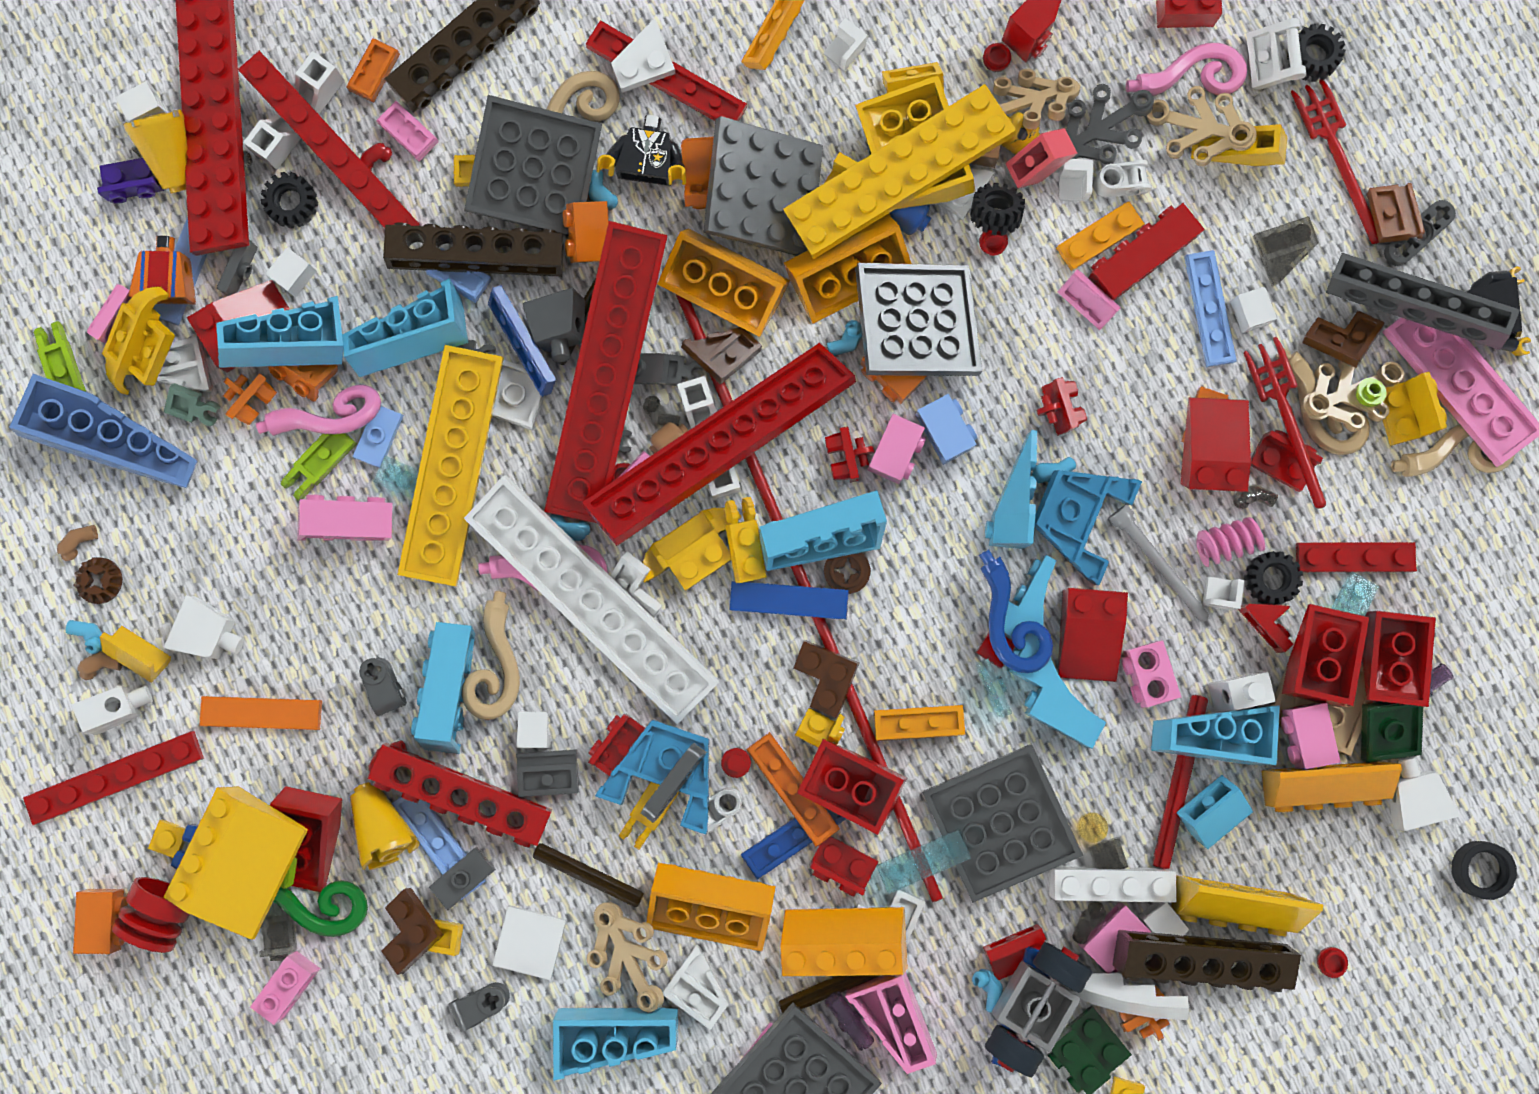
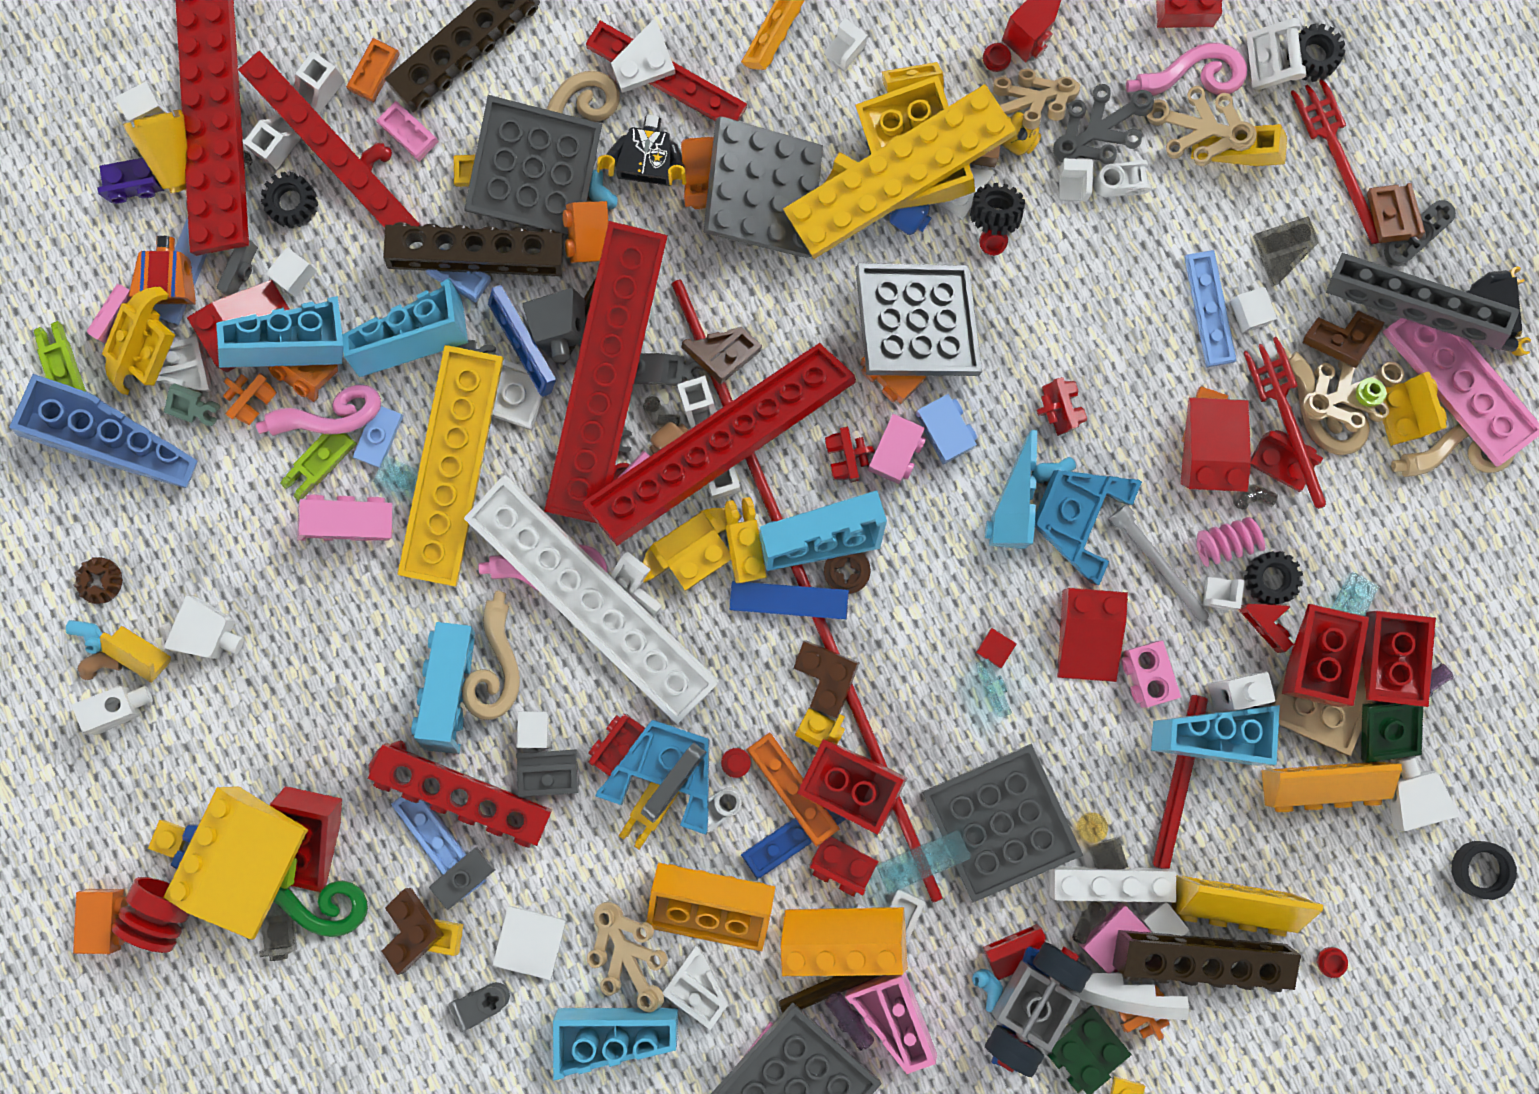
red plate [23,731,204,825] -> none
medium nougat arm [57,525,98,561] -> none
orange tile [199,696,322,730] -> none
bright pink brick [250,951,321,1025] -> none
yellow cone [350,782,420,870] -> none
dark grey piece [359,657,407,716] -> none
dark brown axle [533,843,644,907] -> none
medium azure arm [549,514,590,541] -> none
light orange slope [657,228,790,337] -> none
light orange slope [784,214,912,323] -> none
medium azure arm [827,320,862,356] -> none
light orange plate [874,705,965,741] -> none
blue plant [979,549,1053,673] -> none
medium azure arch [1004,555,1106,749] -> none
coral brick [1005,128,1078,188] -> none
light orange plate [1056,201,1145,271] -> none
bright pink plate [1058,269,1121,330] -> none
red brick [1088,203,1205,301] -> none
medium azure brick [1176,775,1253,849] -> none
bright pink brick [1281,703,1341,770] -> none
red plate [1296,542,1417,572] -> none

